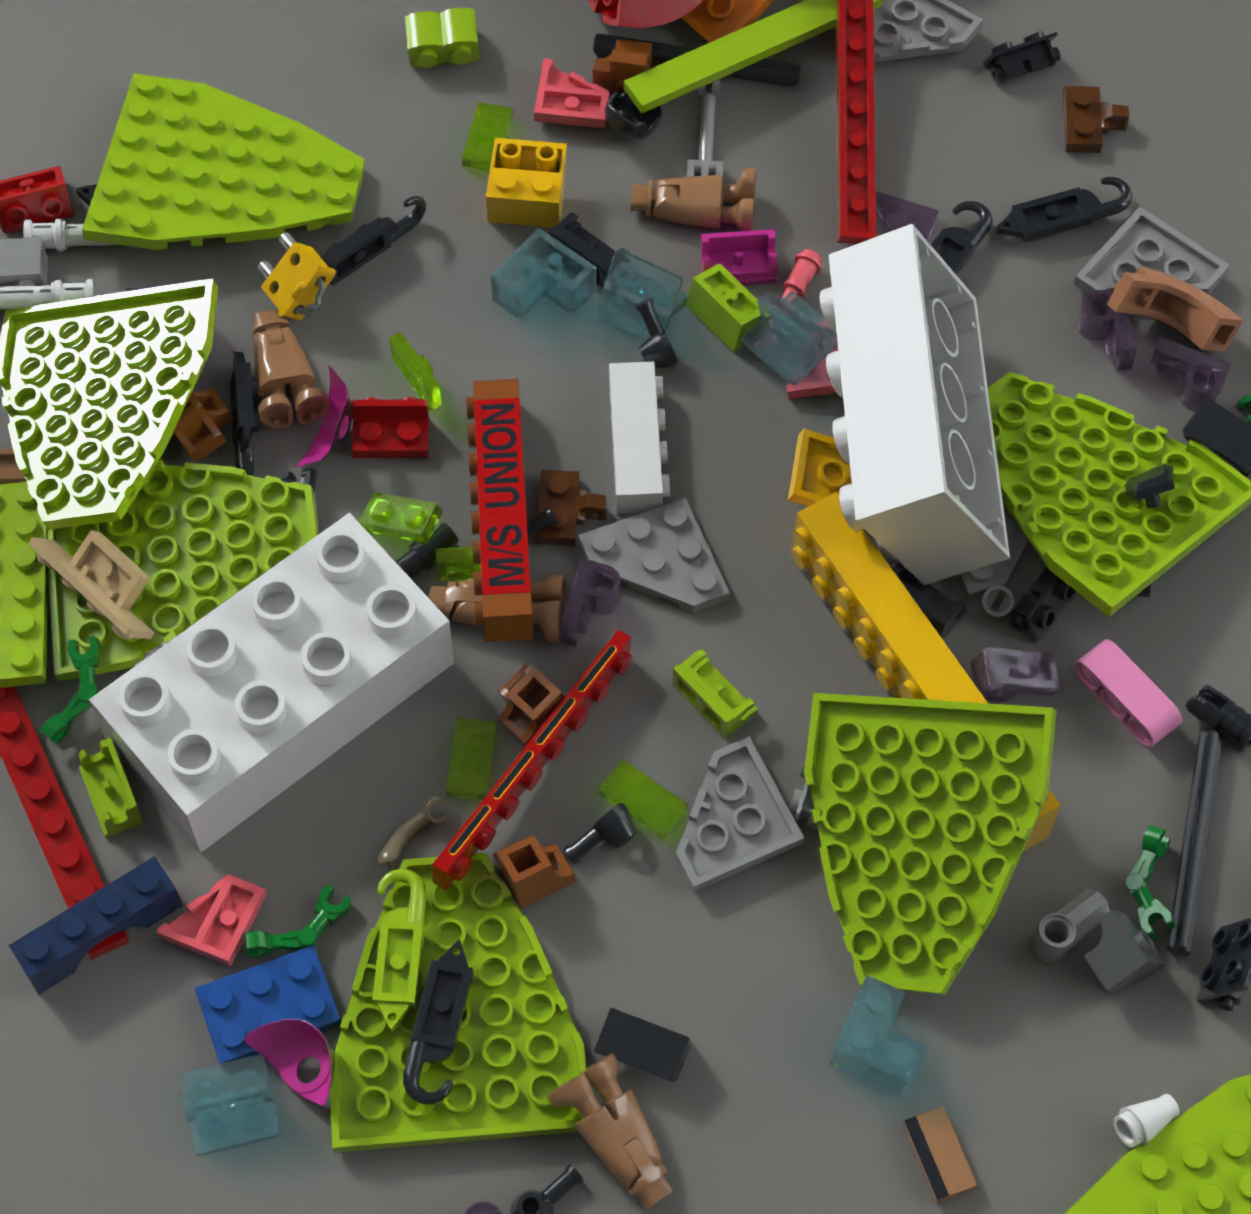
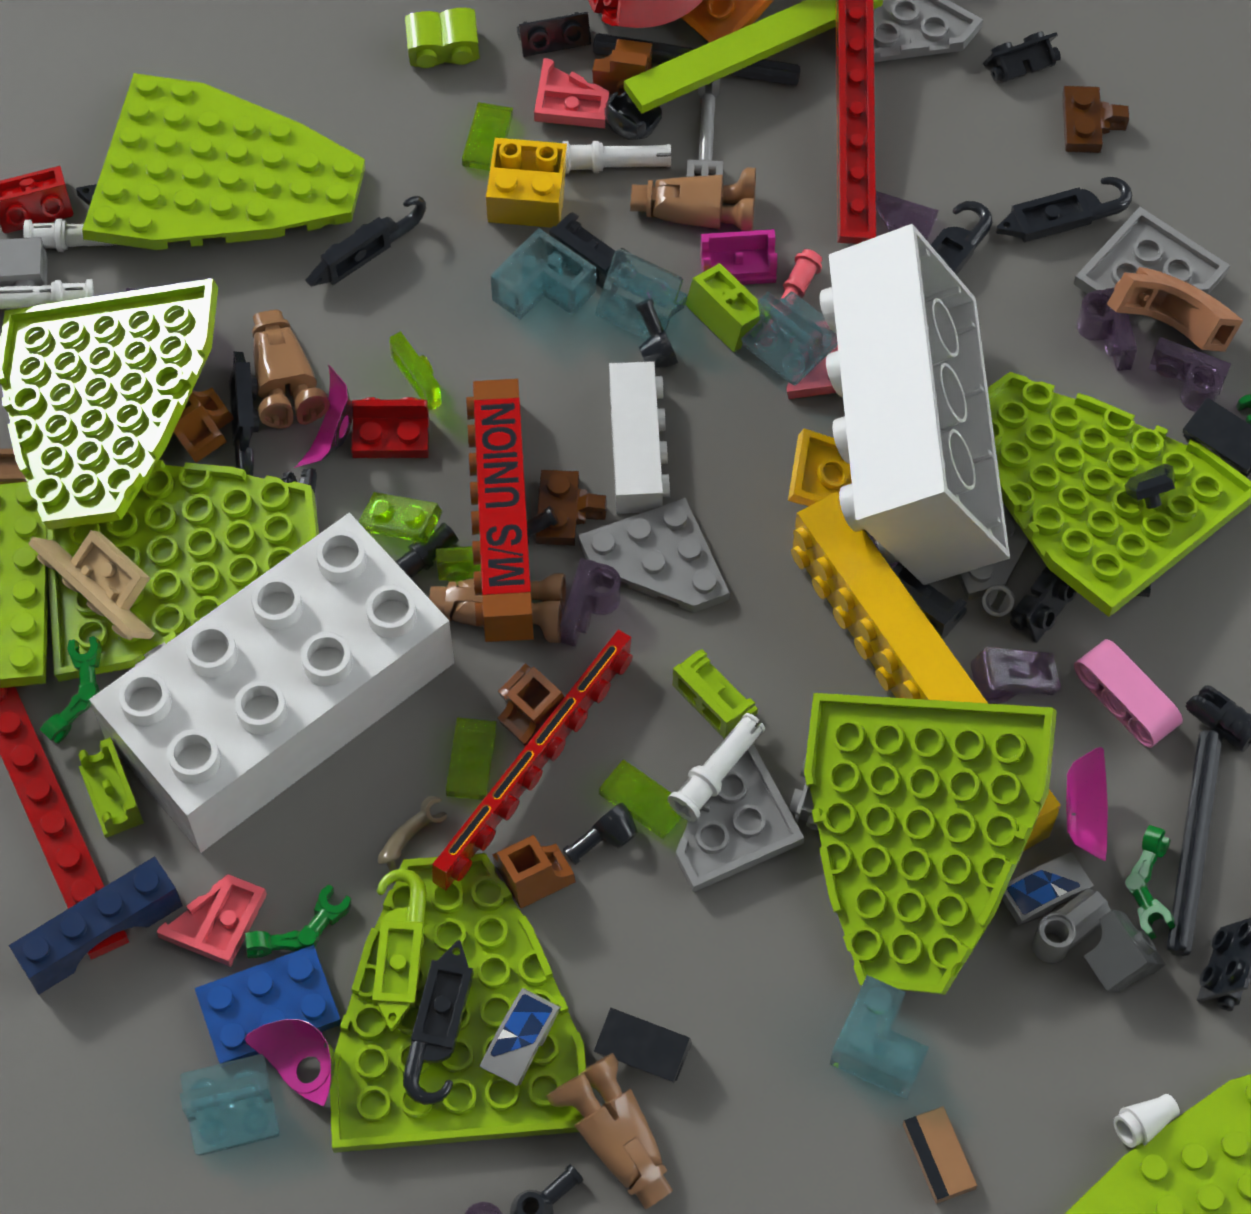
yellow piece [258,233,336,321] -> none
none -> slope [480,988,561,1086]
none -> black hinge [517,12,591,57]
none -> white pin [562,141,671,174]
none -> white pin [667,713,765,822]
none -> slope [1002,852,1094,925]
none -> dark pink piece [1066,747,1108,861]

